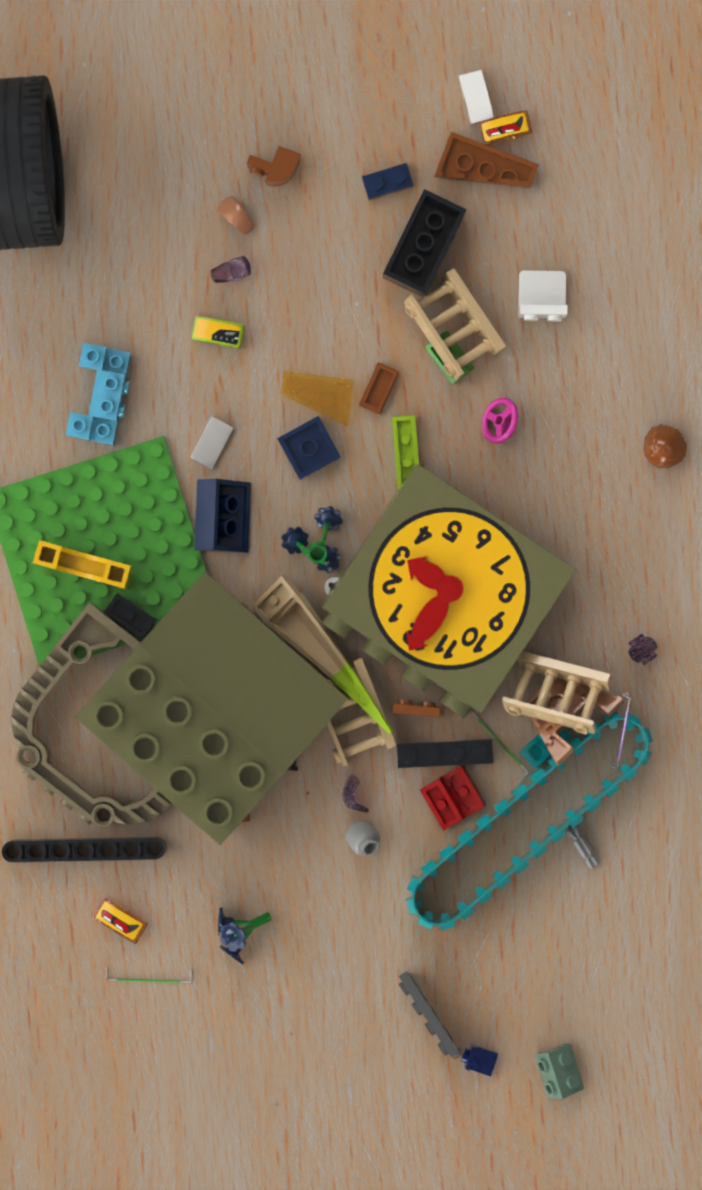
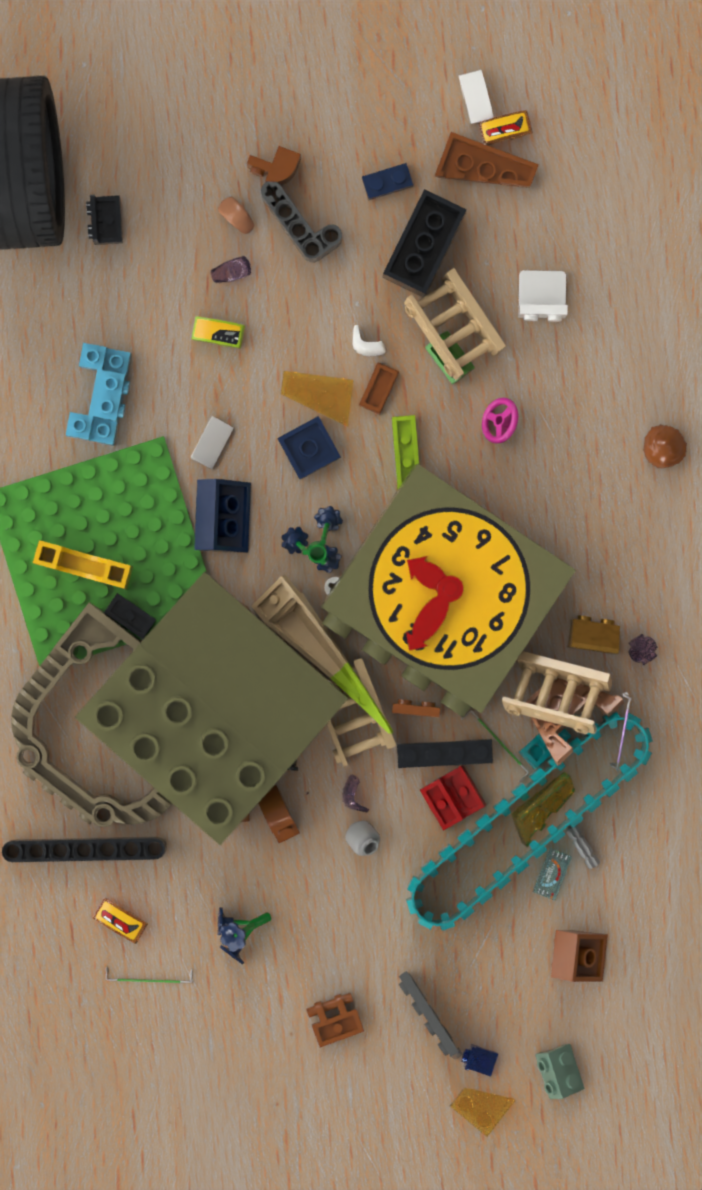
none -> black bracket [86,194,123,245]
none -> dark orange brick [258,785,300,843]
none -> dark grey beam [261,181,342,263]
none -> dark orange plate [306,993,364,1048]
none -> white hair [353,325,386,356]
none -> clear yellow wing [450,1087,515,1137]
none -> clear yellow wing [511,771,575,848]
none -> clear light blue tile [533,848,572,901]
none -> dark orange slope [551,930,608,982]
none -> pearl gold slope [567,615,620,654]

